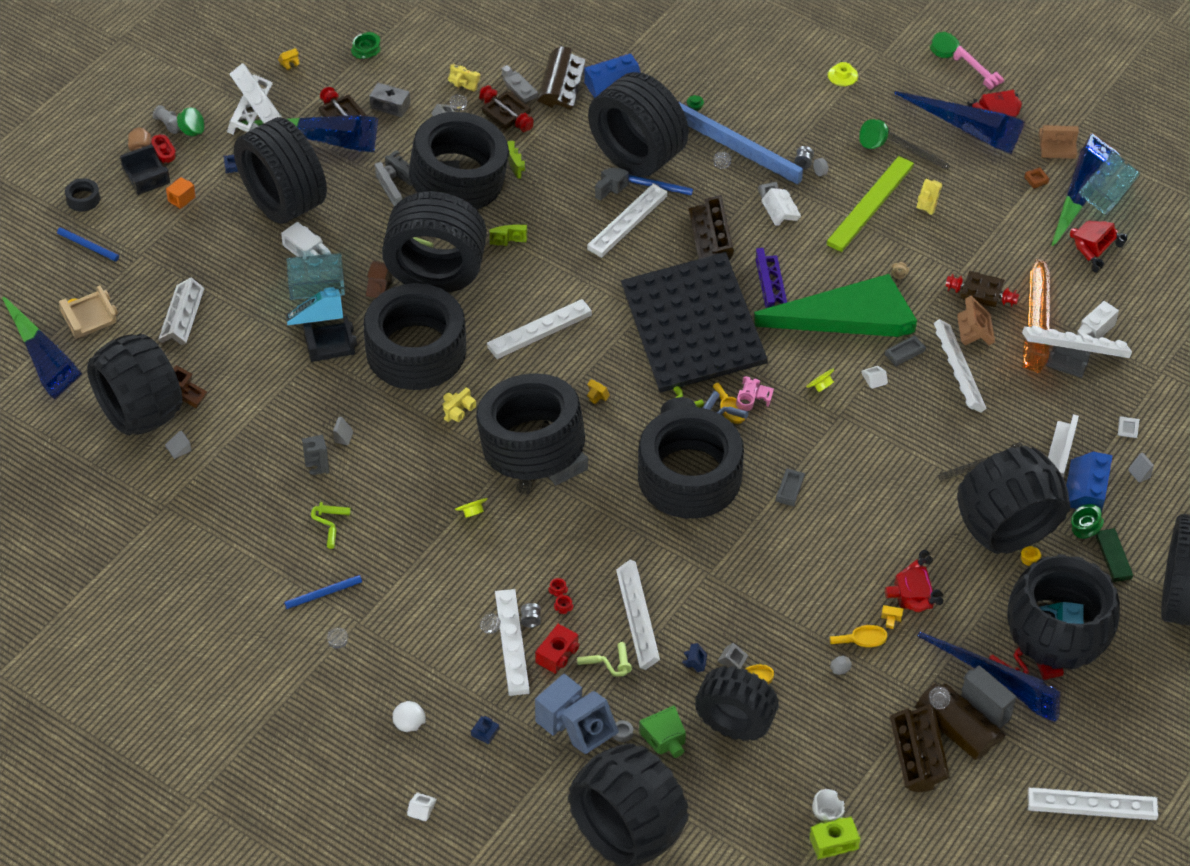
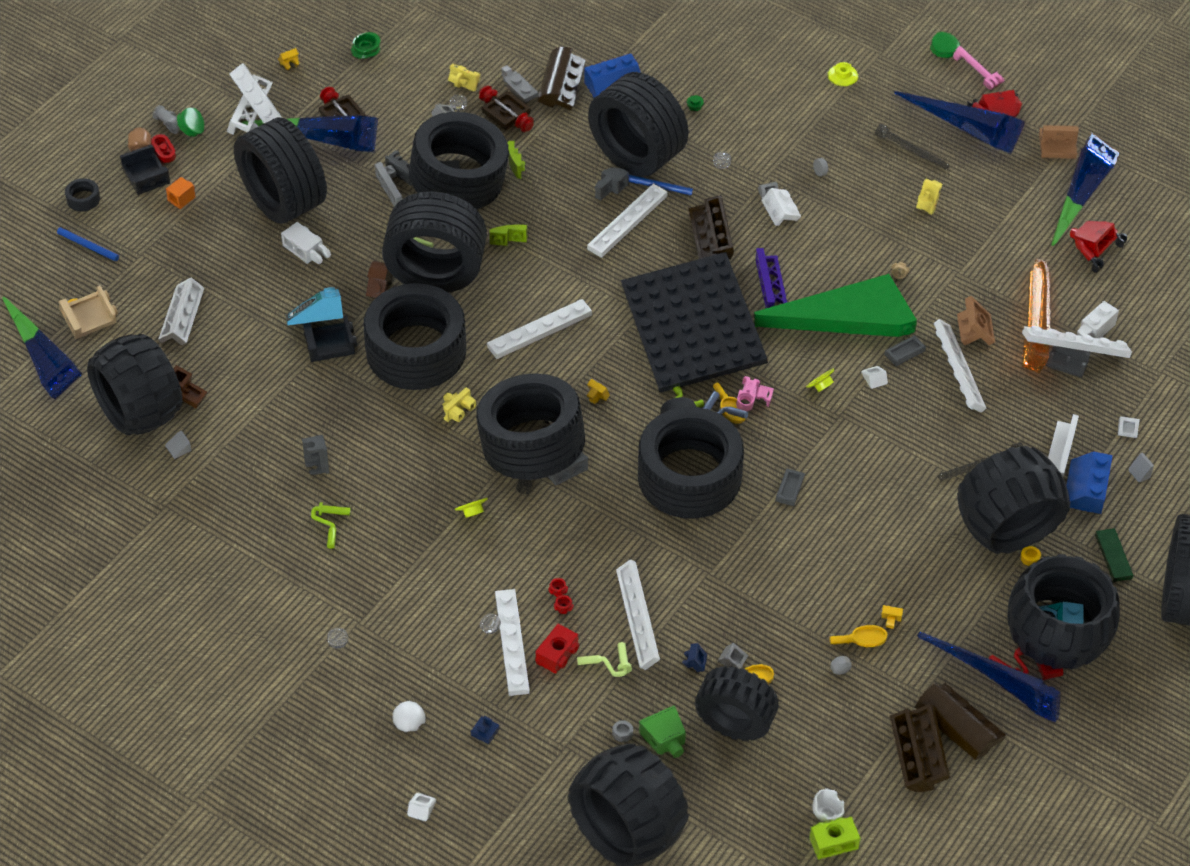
dark blue tile [223,155,238,173] -> none
blue bar [284,575,362,609] -> none
clear light blue piece [286,253,345,300] -> none
light grey slope [333,417,353,445] -> none
flat silver brick [369,83,410,117] -> none
flat silver wheel [521,603,541,628] -> none
sand blue brick [535,674,582,736] -> none
sand blue brick [560,691,619,754] -> none
medium blue plate [679,102,803,185] -> none
flat silver wheel [795,146,814,169] -> none
lime tile [827,156,914,252] -> none
green piece [859,119,888,149] -> none
red torso [885,550,944,613] -> none
clear tile [929,687,950,709] -> none
dark brown plate [945,271,1020,307] -> none
dark grey brick [961,665,1016,729] -> none
dark orange tile [1024,167,1049,189] -> none
white plate [1028,788,1158,820] -> none
green piece [1071,504,1104,539] -> none
clear light blue piece [1078,151,1140,215] -> none

